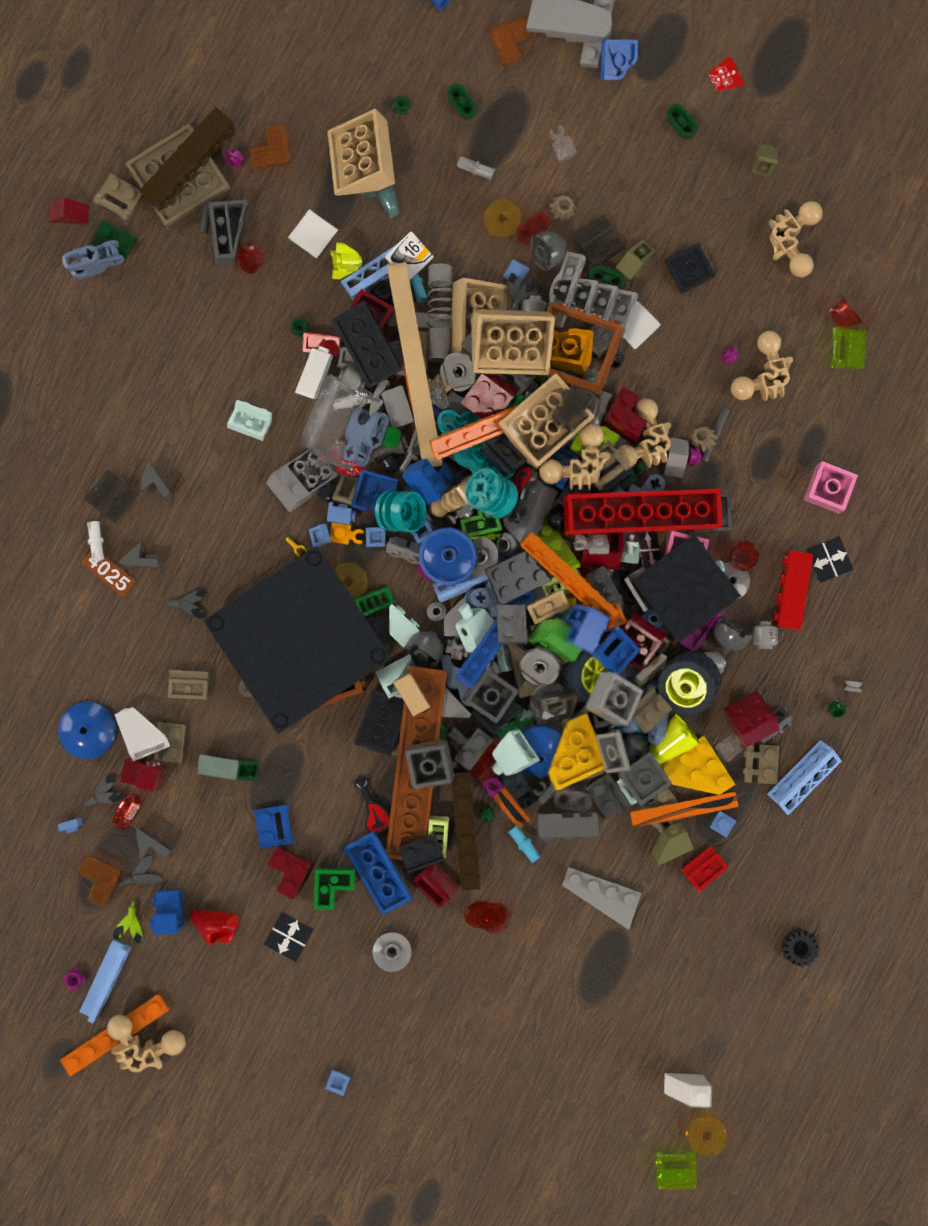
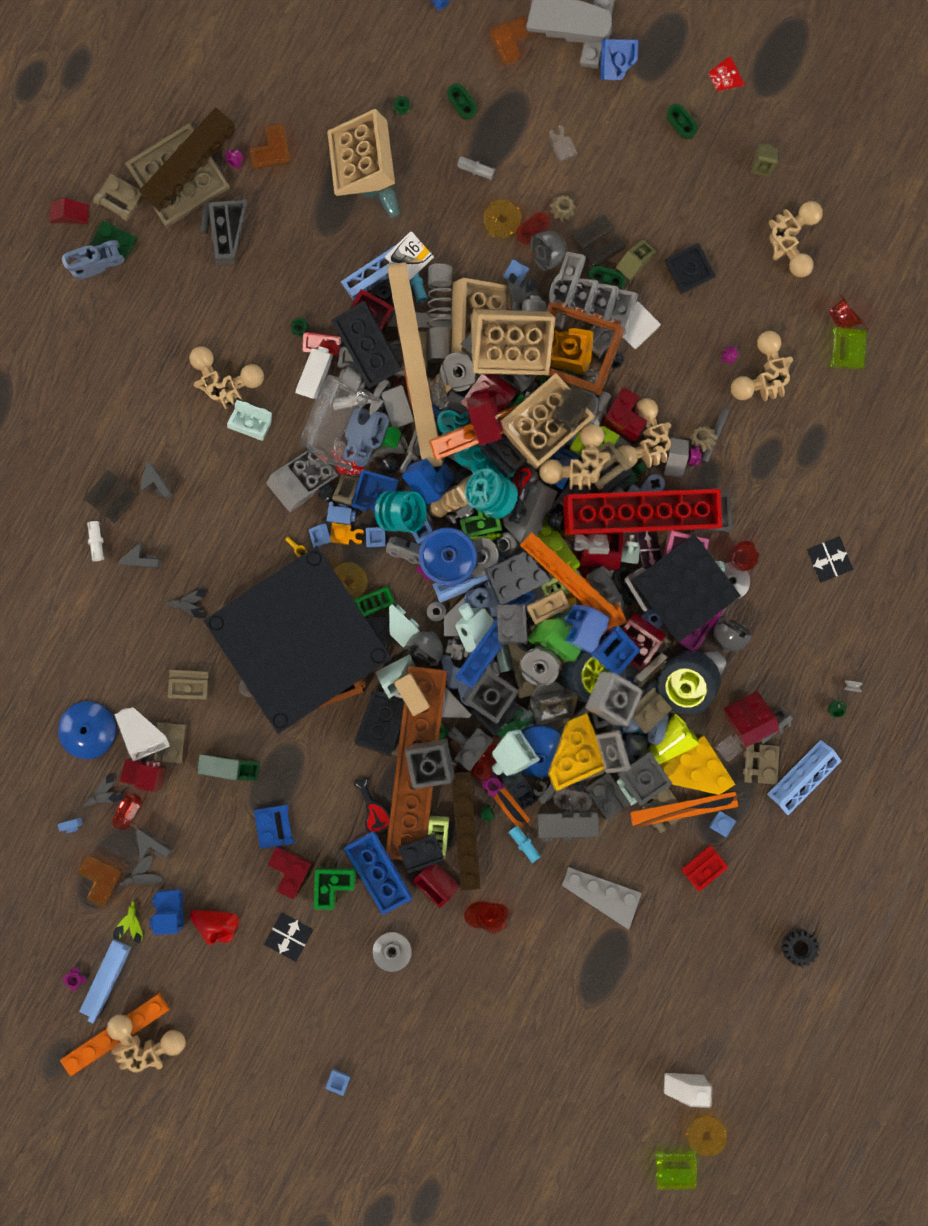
dark orange sticker [81,552,136,597] -> none
clear red hair [235,243,264,274] -> none
white sticker [288,210,338,258] -> none
neon yellow brick [330,243,362,279] -> none
olive slope [651,822,694,865] -> none
light grey head [752,621,778,649] -> none
red brick [773,550,813,631] -> none
bright pink brick [803,461,858,514] -> none
none -> tan piece [189,346,264,409]
none -> dark red brick [466,392,504,446]

